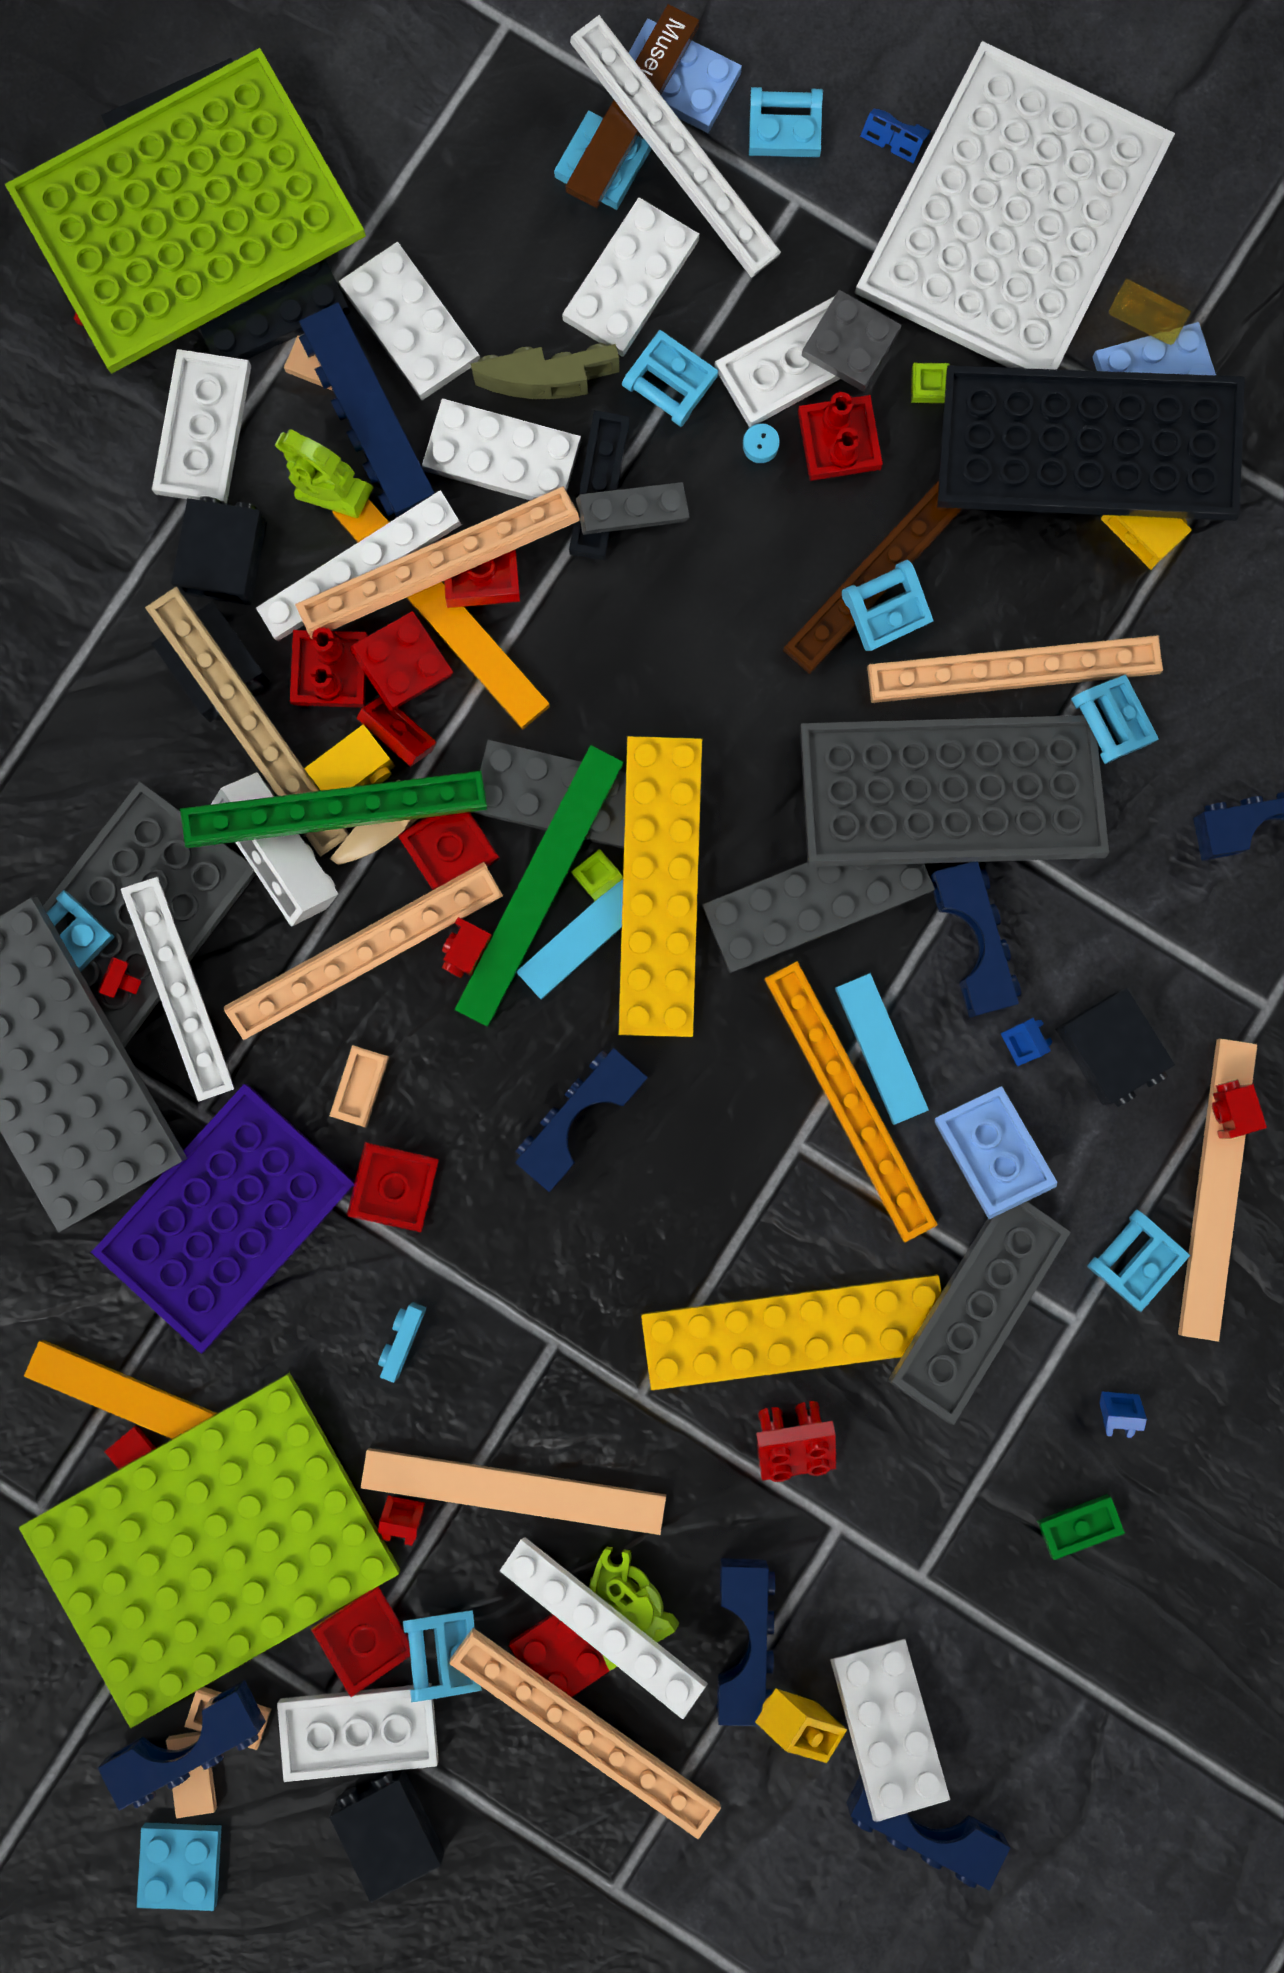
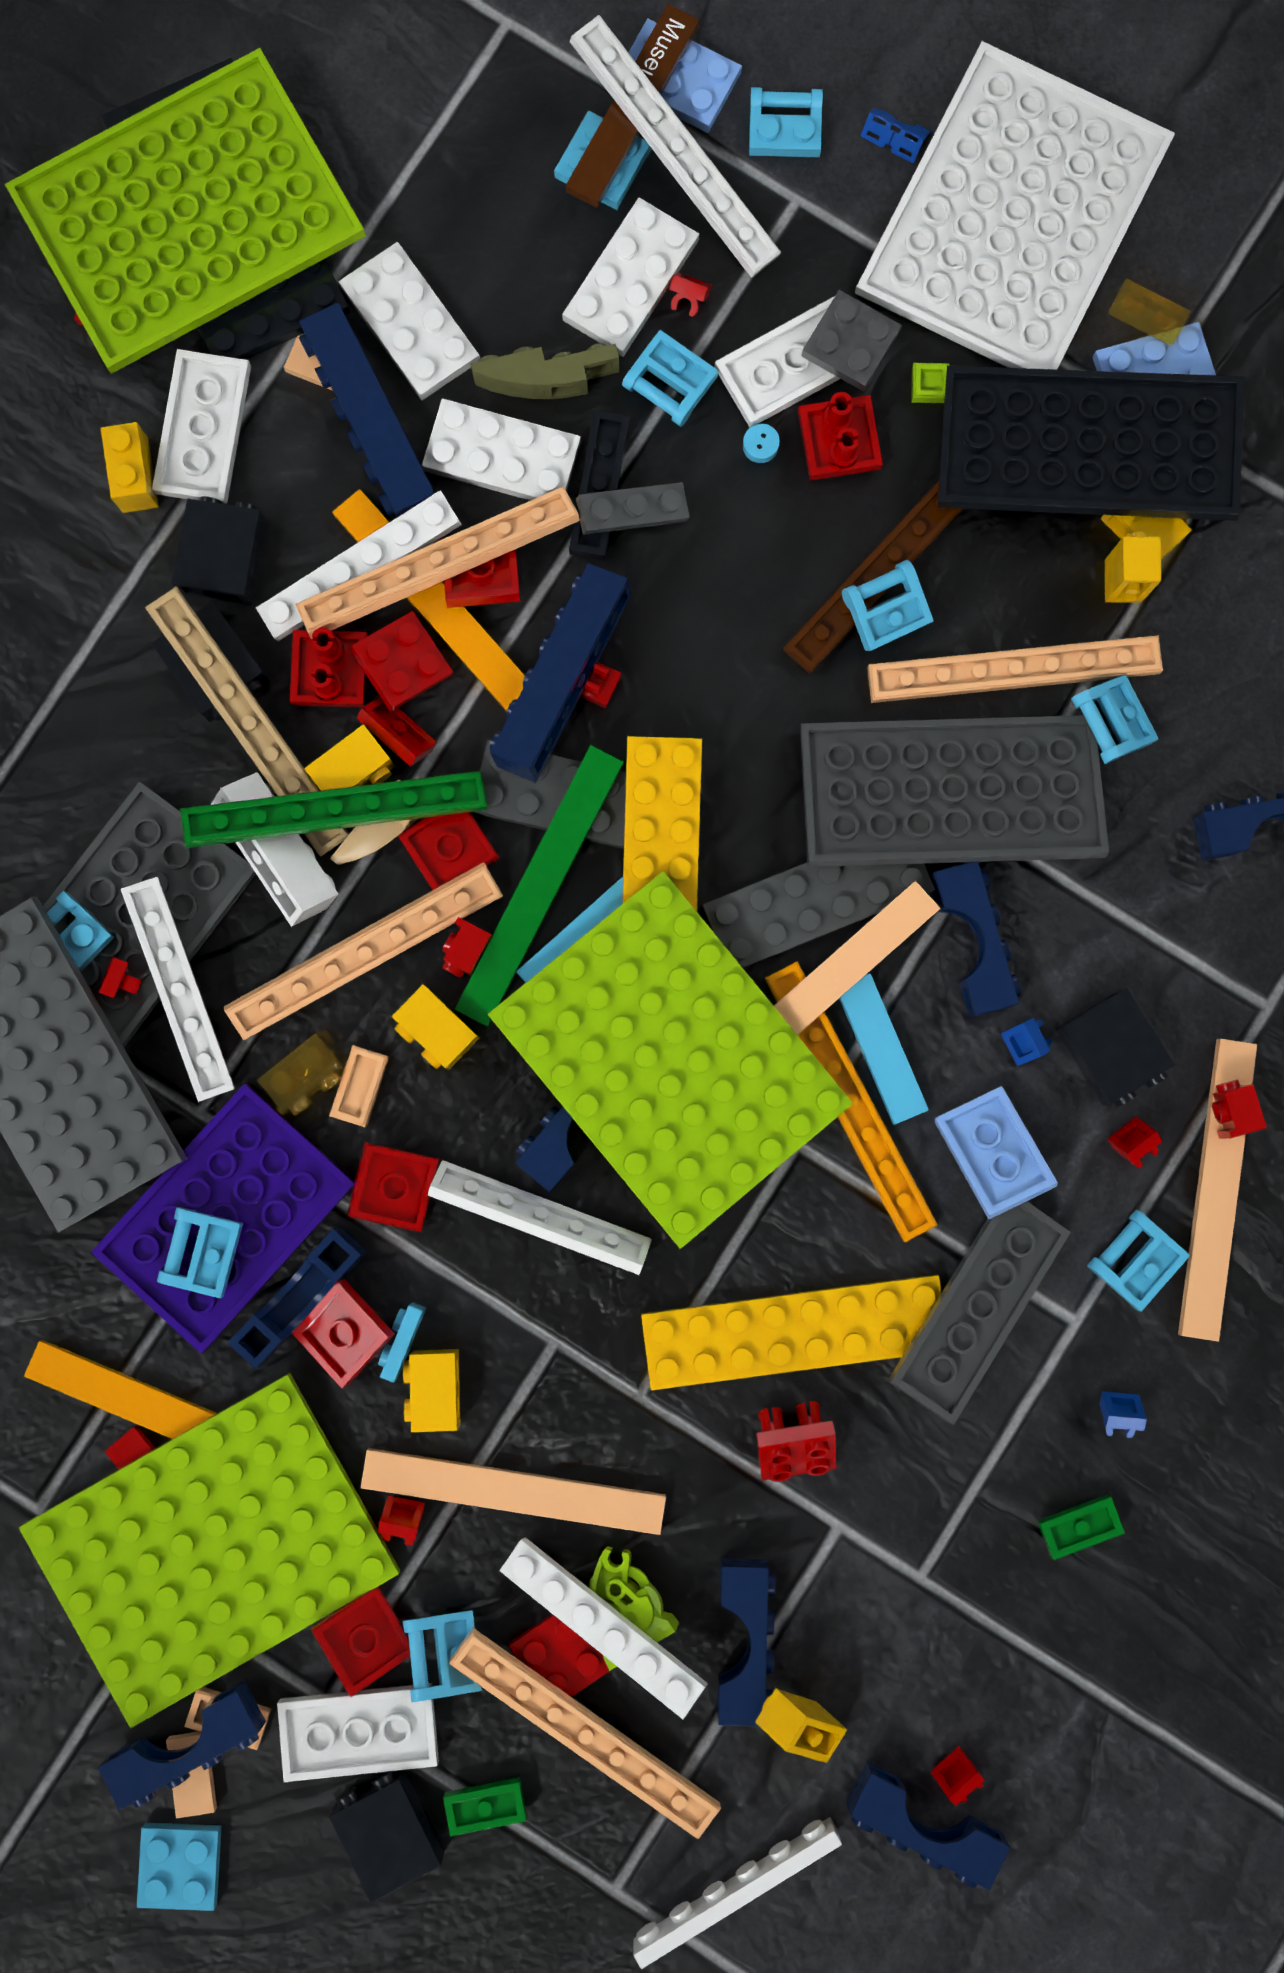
lime piece [275,429,373,518] -> none
lime tile [571,849,623,901] -> none
white plate [830,1639,950,1822] -> none
none -> yellow brick [101,422,159,513]
none -> medium azure plate [157,1207,243,1299]
none -> dark blue arch [228,1227,367,1369]
none -> clear yellow bracket [257,1033,345,1116]
none -> plate [292,1279,395,1389]
none -> yellow brick [391,984,480,1070]
none -> yellow brick [403,1349,461,1432]
none -> white plate [428,1160,652,1275]
none -> green plate [443,1777,527,1837]
none -> lime plate [487,871,853,1249]
none -> dark blue brick [490,563,632,783]
none -> red tile [580,662,622,708]
none -> white plate [633,1817,842,1969]
none -> red tile [669,273,713,317]
none -> light nougat tile [774,881,941,1035]
none -> red tile [930,1746,985,1806]
none -> yellow brick [1105,532,1161,603]
none -> red tile [1107,1117,1163,1168]

